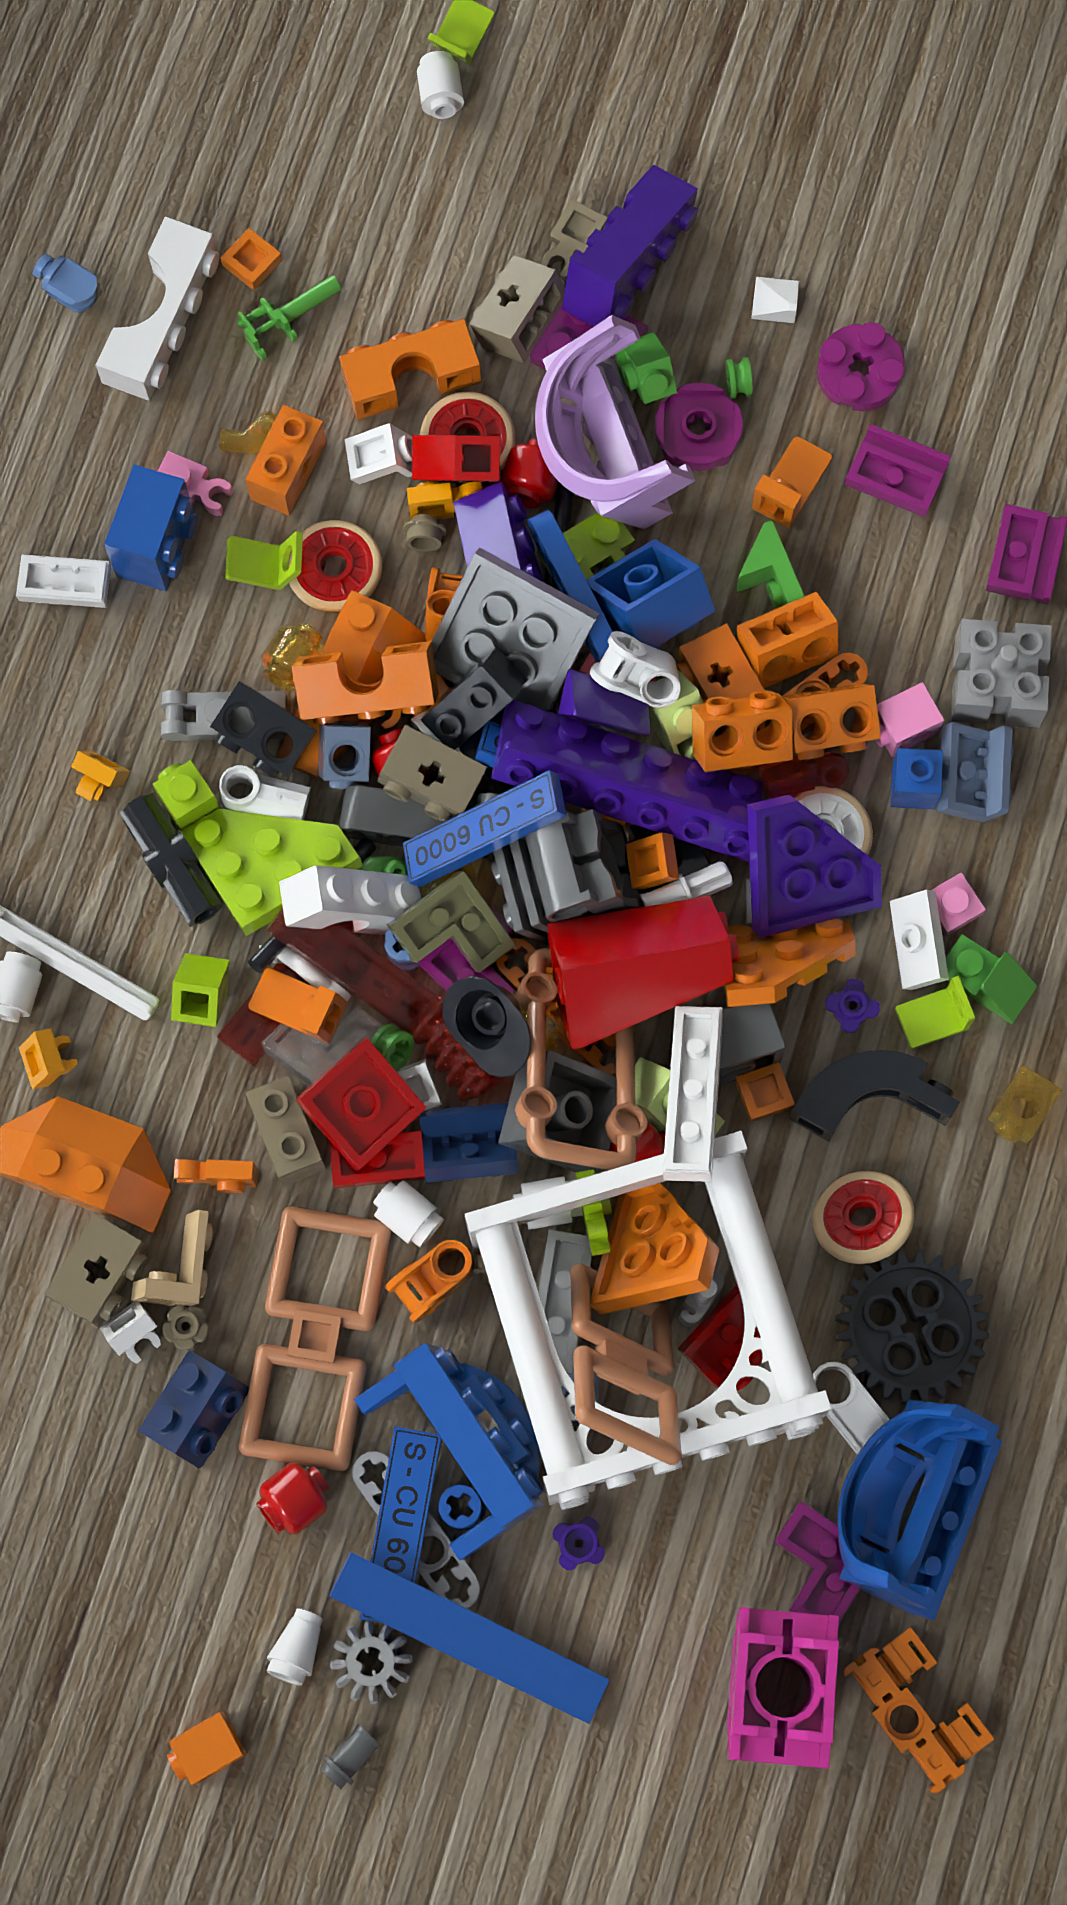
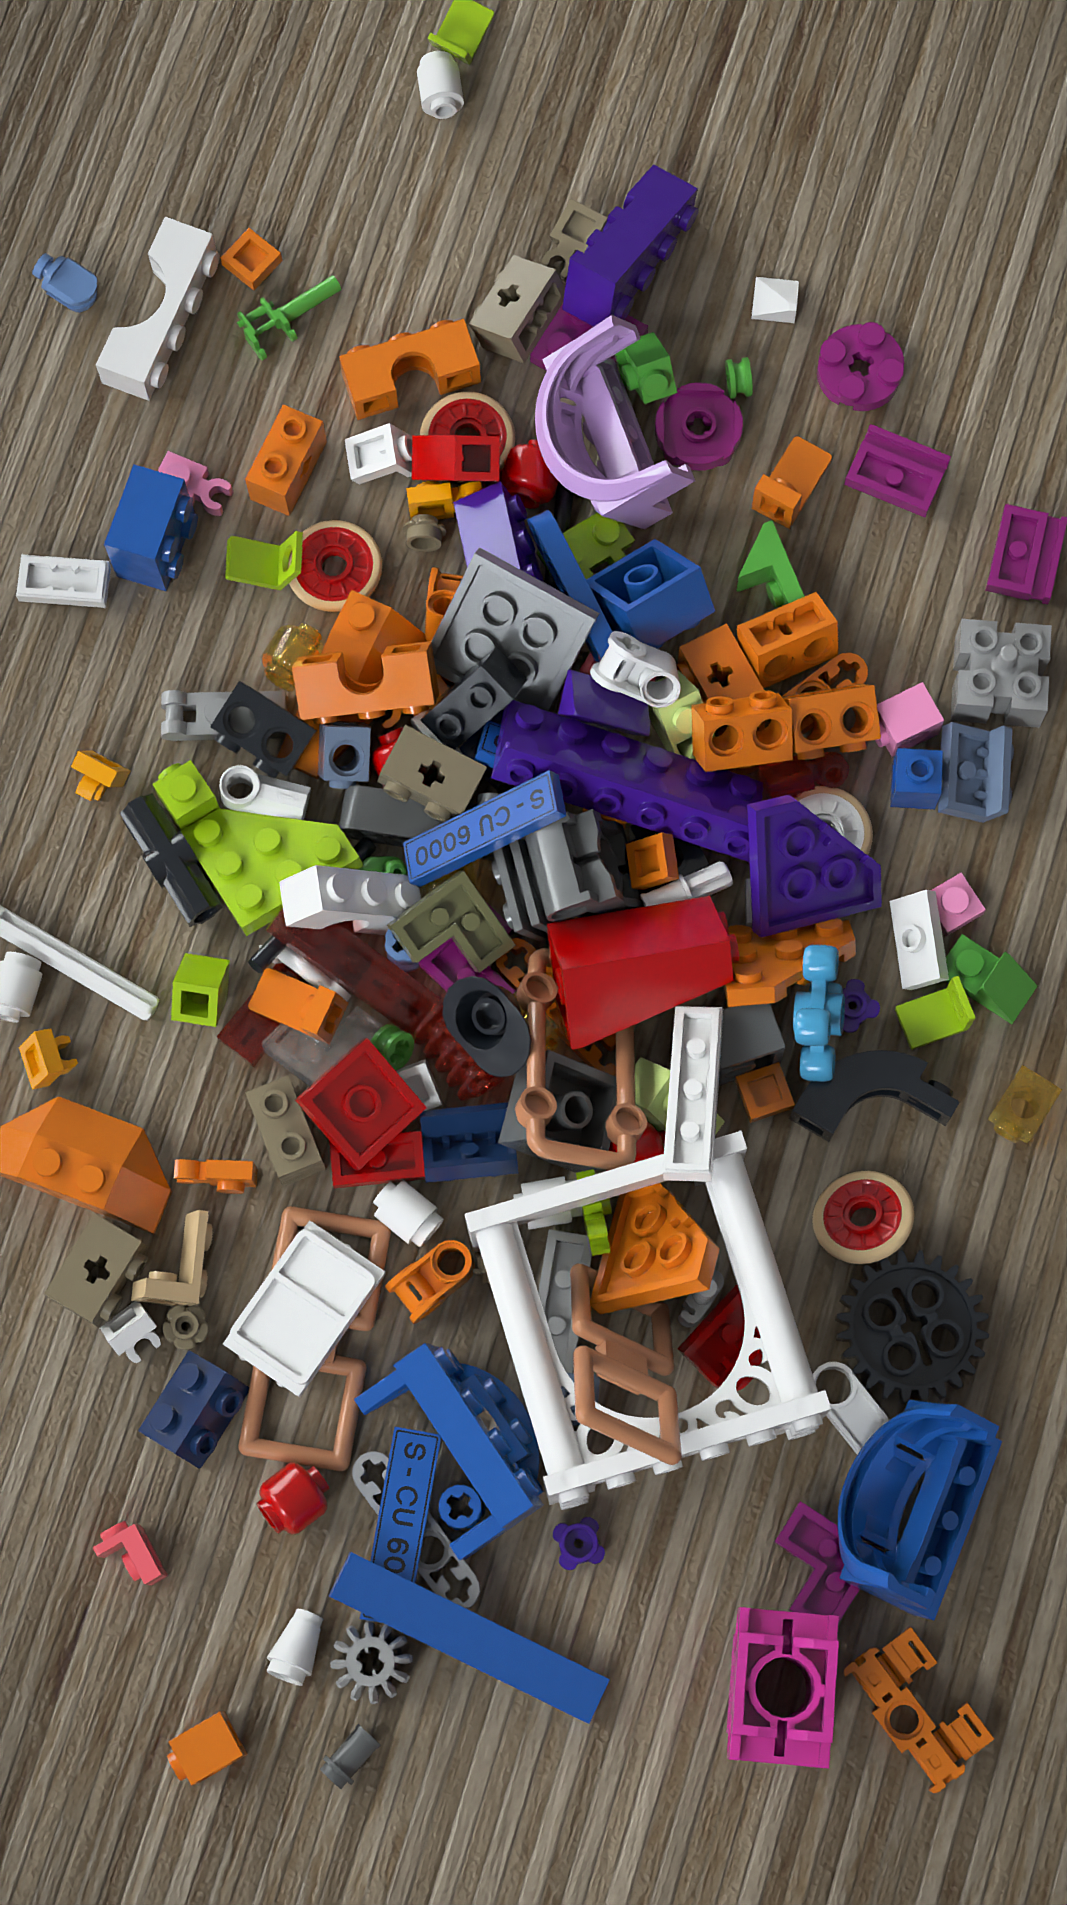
clear yellow arm [219,412,277,455] -> none
none -> coral bracket [93,1521,168,1586]
none -> white piece [223,1220,386,1398]
none -> dark azure gear [793,945,845,1082]

